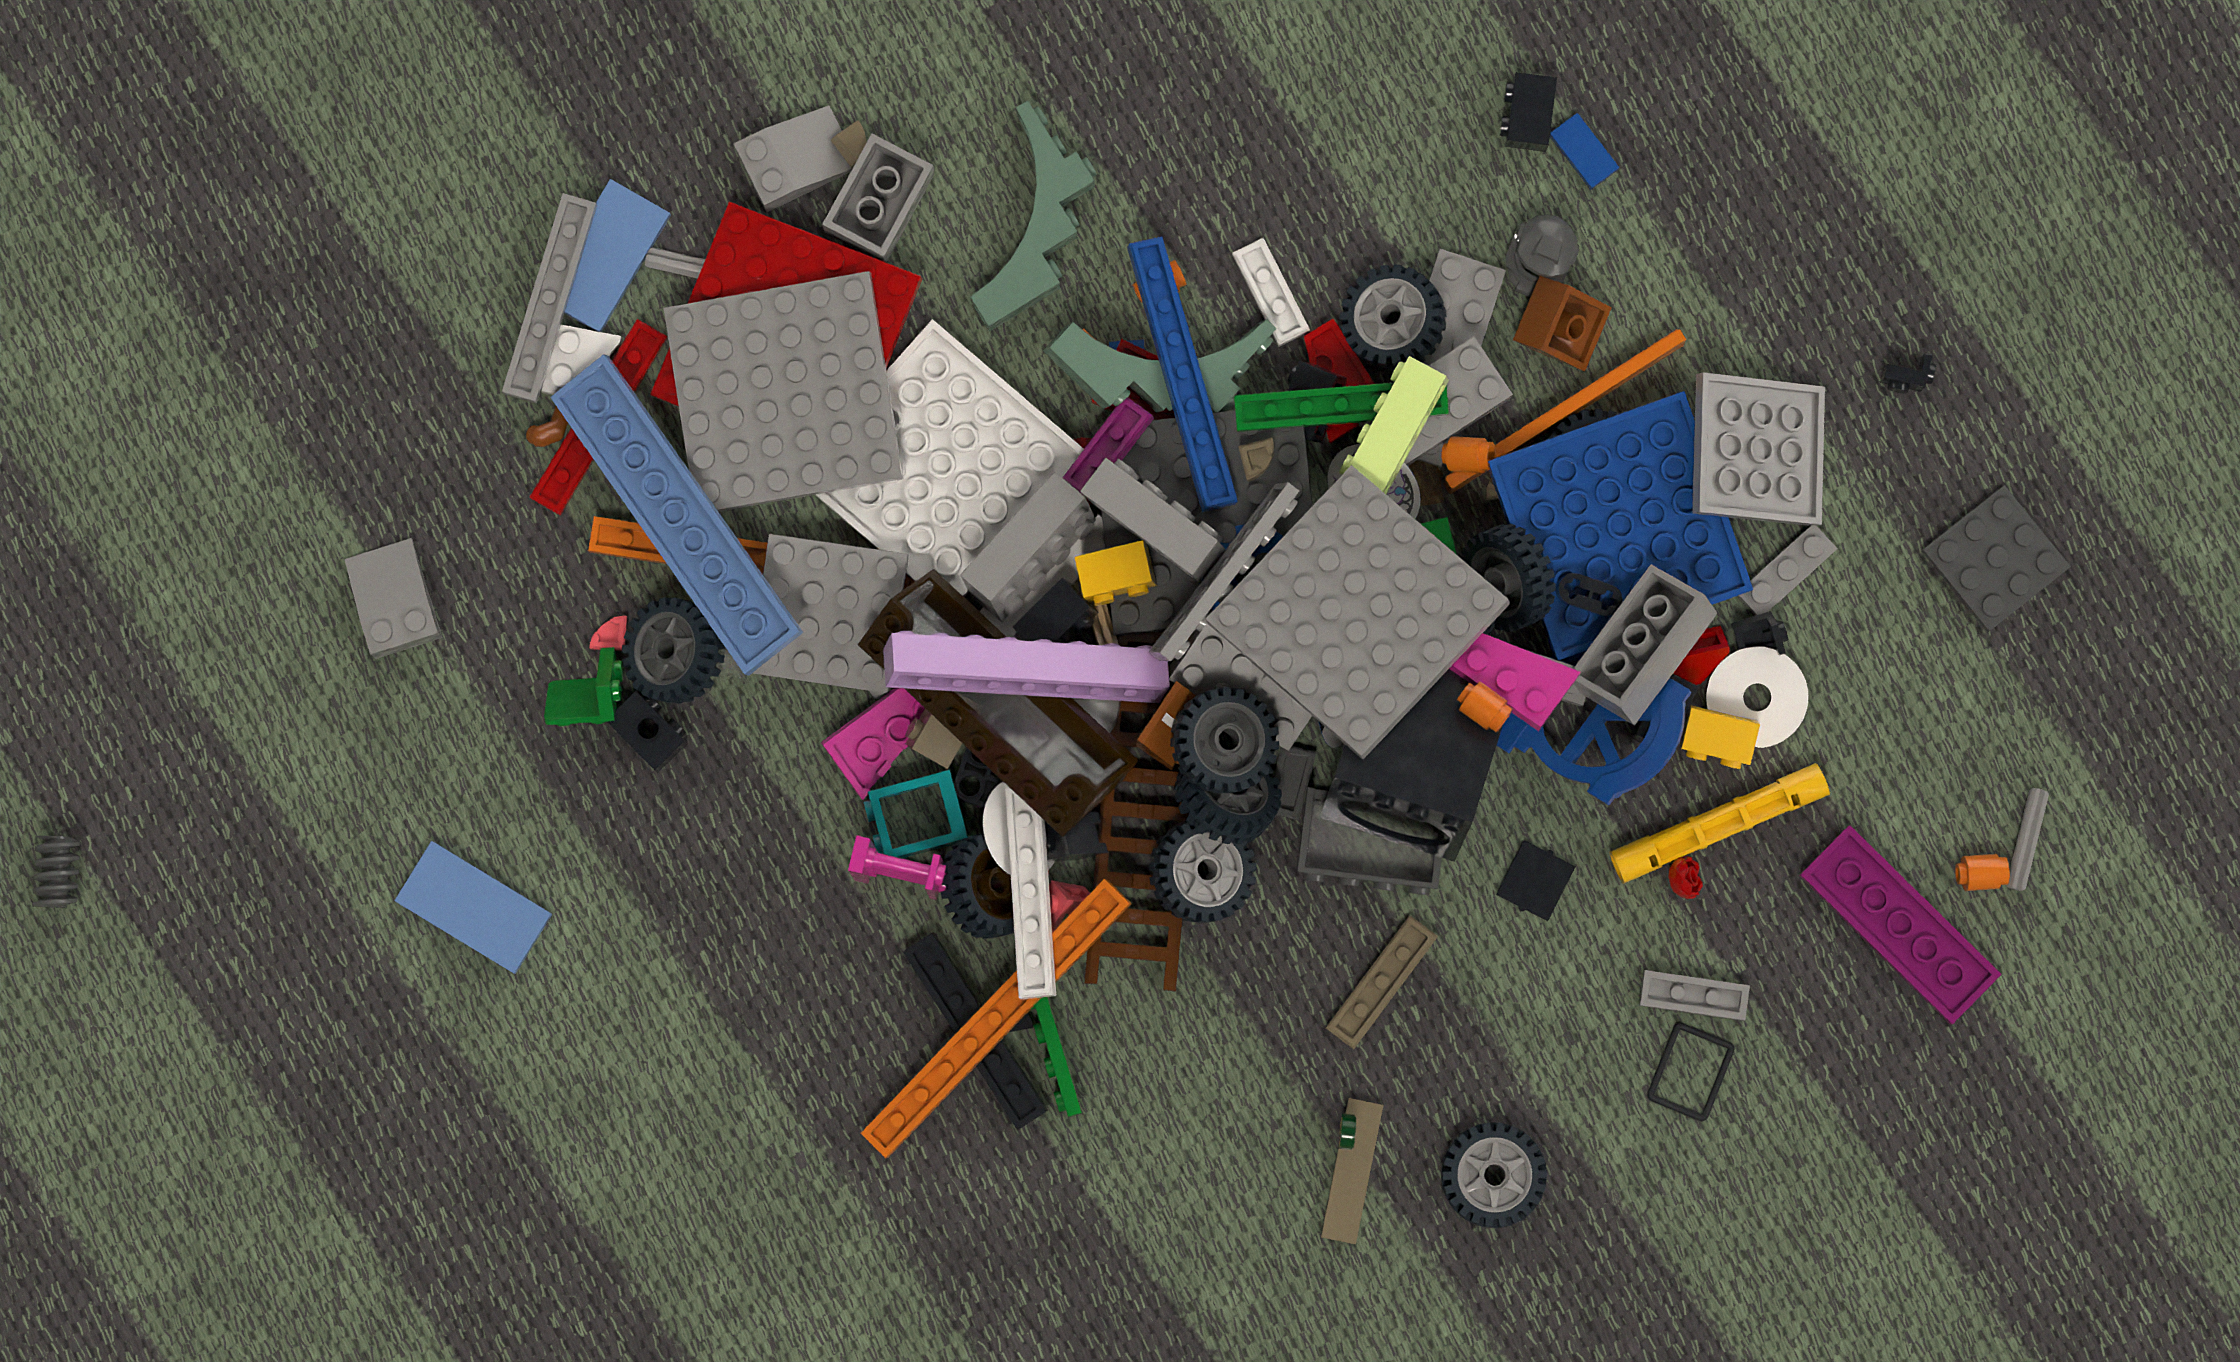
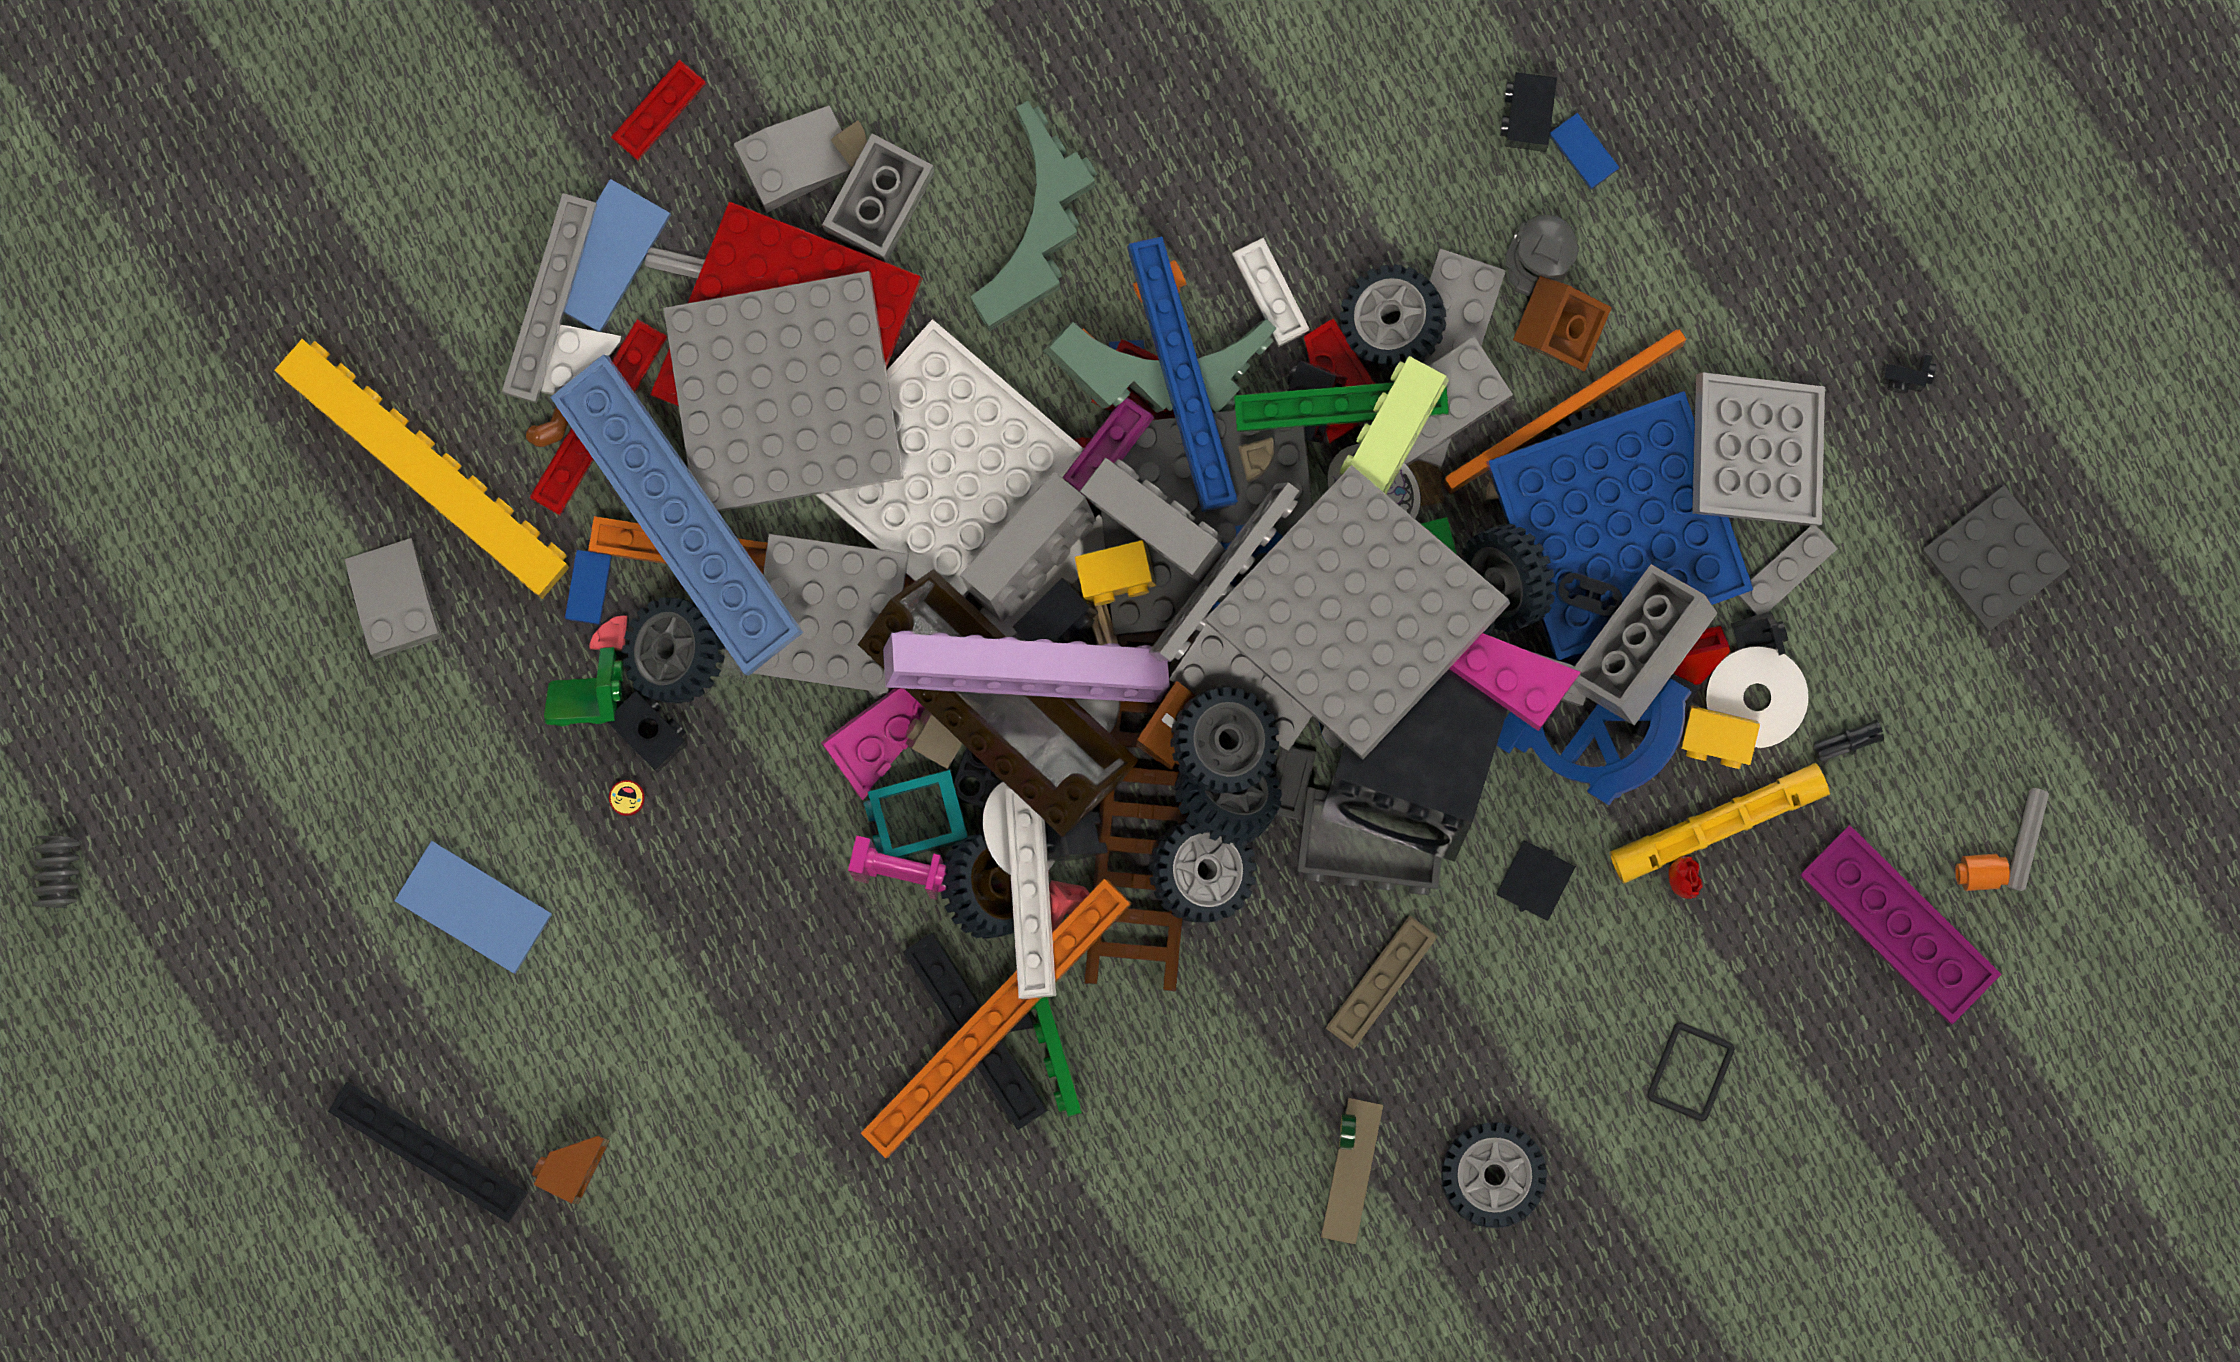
orange brick [1441,436,1496,473] -> none
orange brick [1457,681,1513,732] -> none
light grey plate [1639,970,1750,1021] -> none
none -> yellow brick [275,339,569,599]
none -> black plate [328,1082,528,1223]
none -> dark orange slope [532,1136,610,1205]
none -> blue tile [565,550,612,625]
none -> tile [609,780,645,816]
none -> red tile [611,60,706,161]
none -> black axle [1813,720,1884,761]

